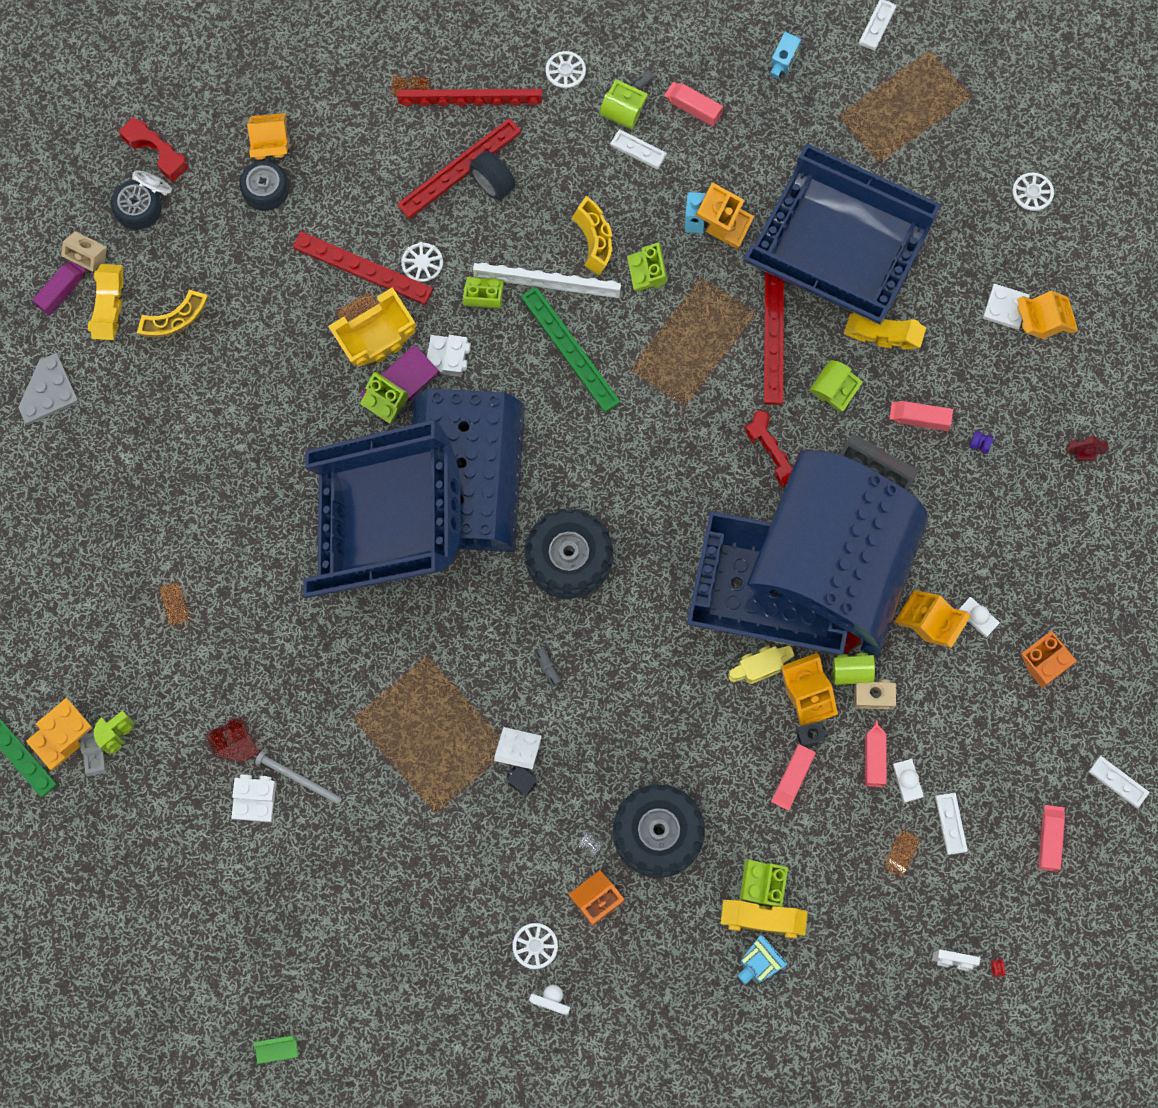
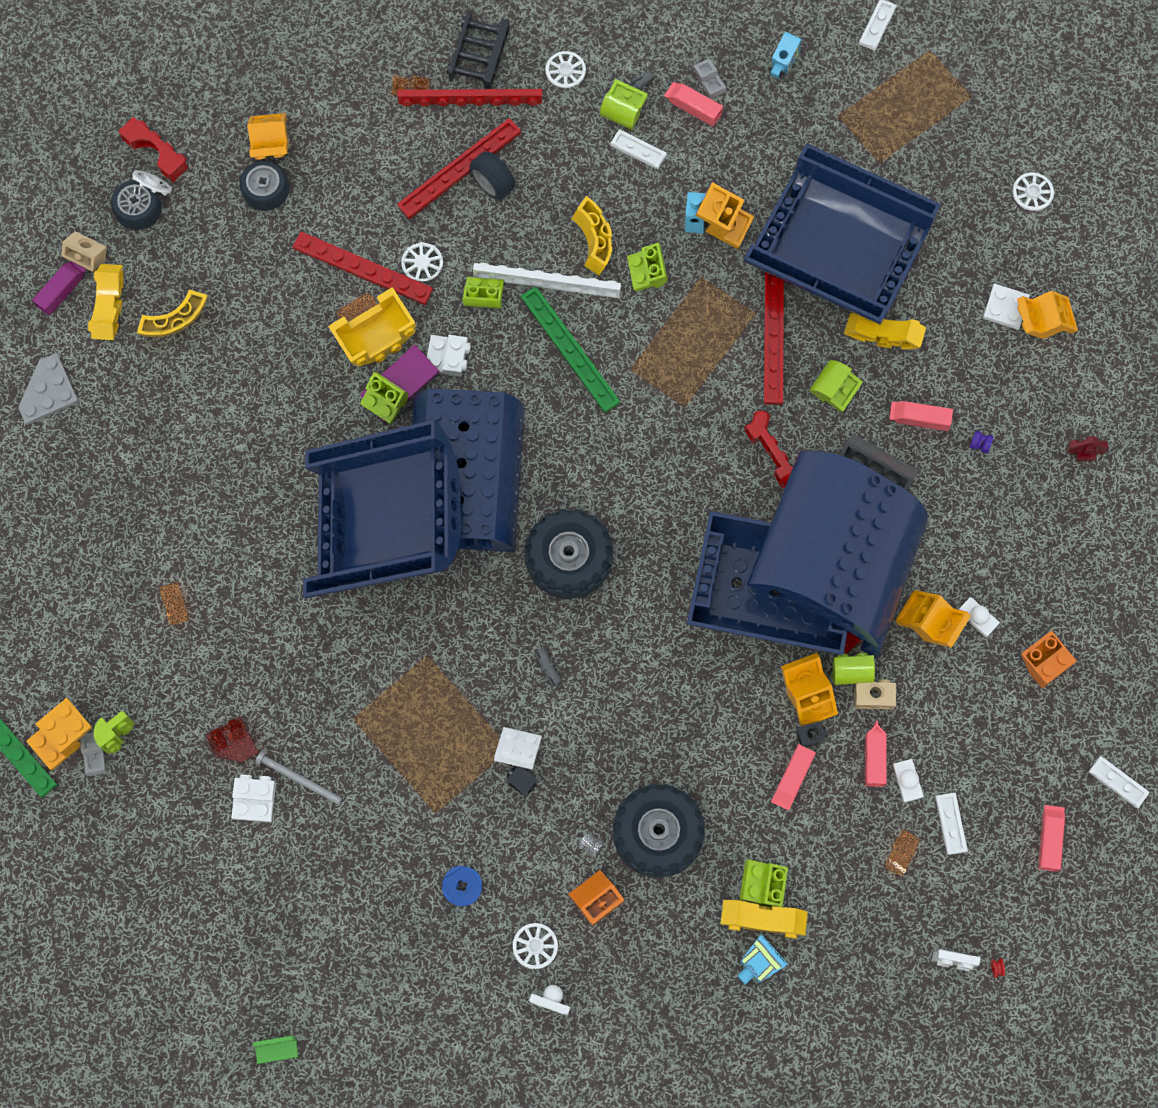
light yellow hinge [728,646,795,684] -> none
none -> blue plate [442,866,482,907]
none -> black fence [447,10,510,89]
none -> light grey slope [693,59,726,99]

